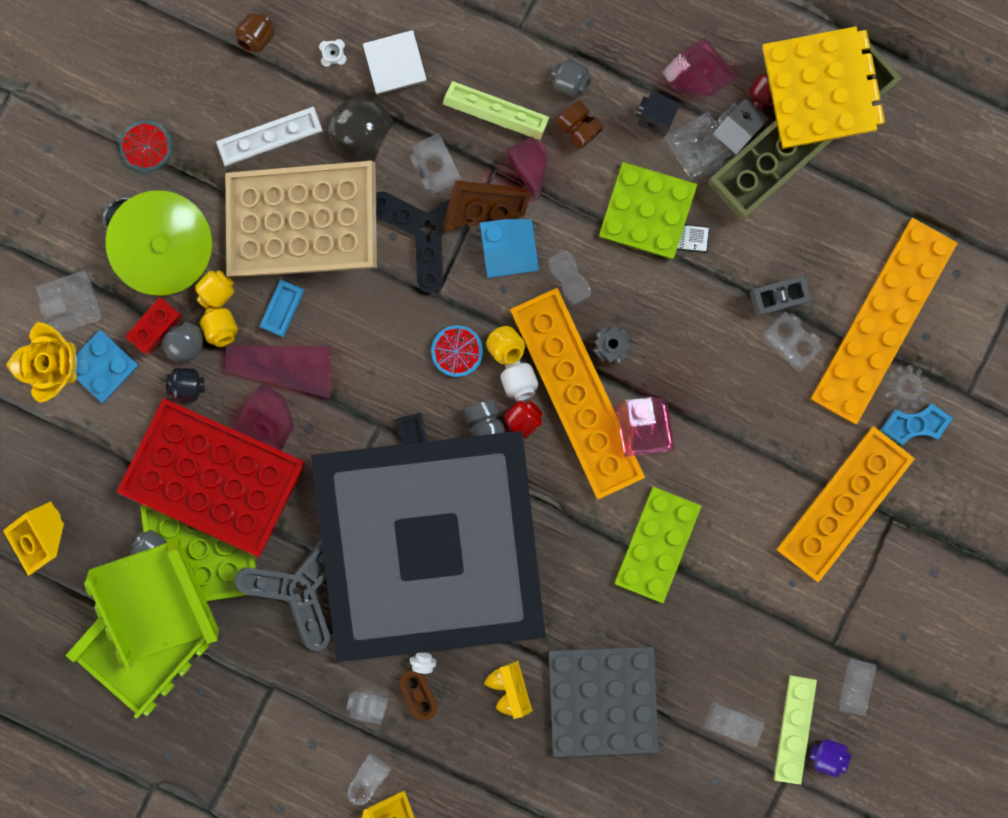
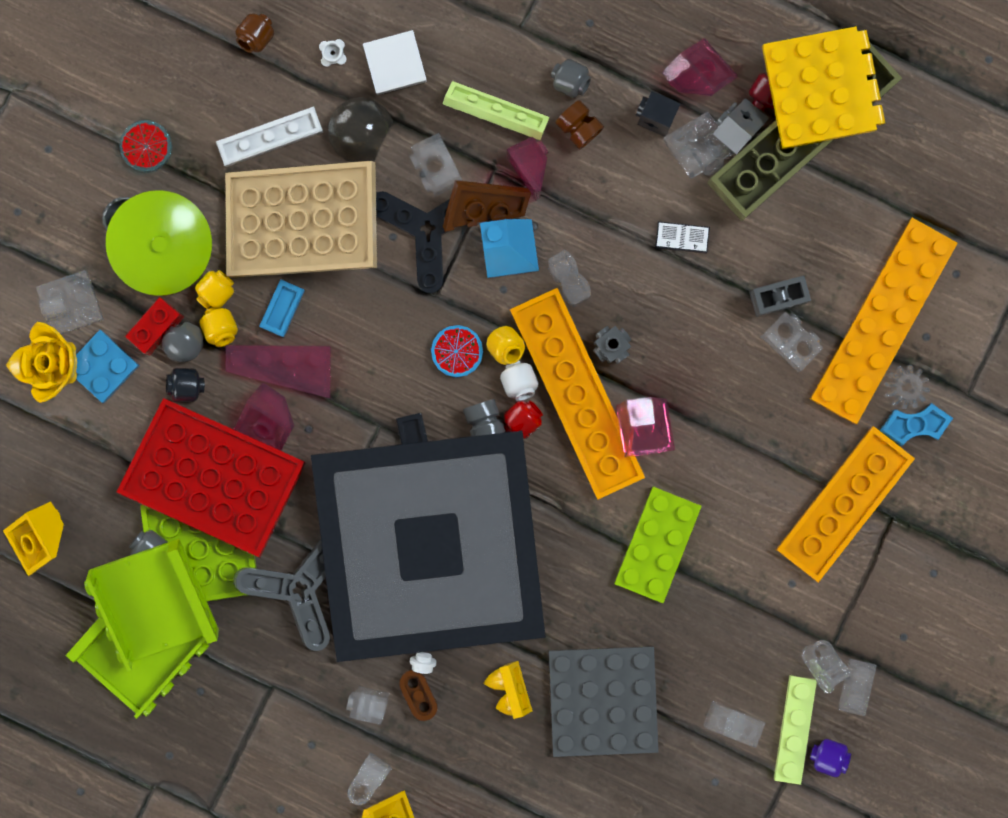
lime plate [599,162,697,260] -> none
none -> clear piece [802,640,851,693]

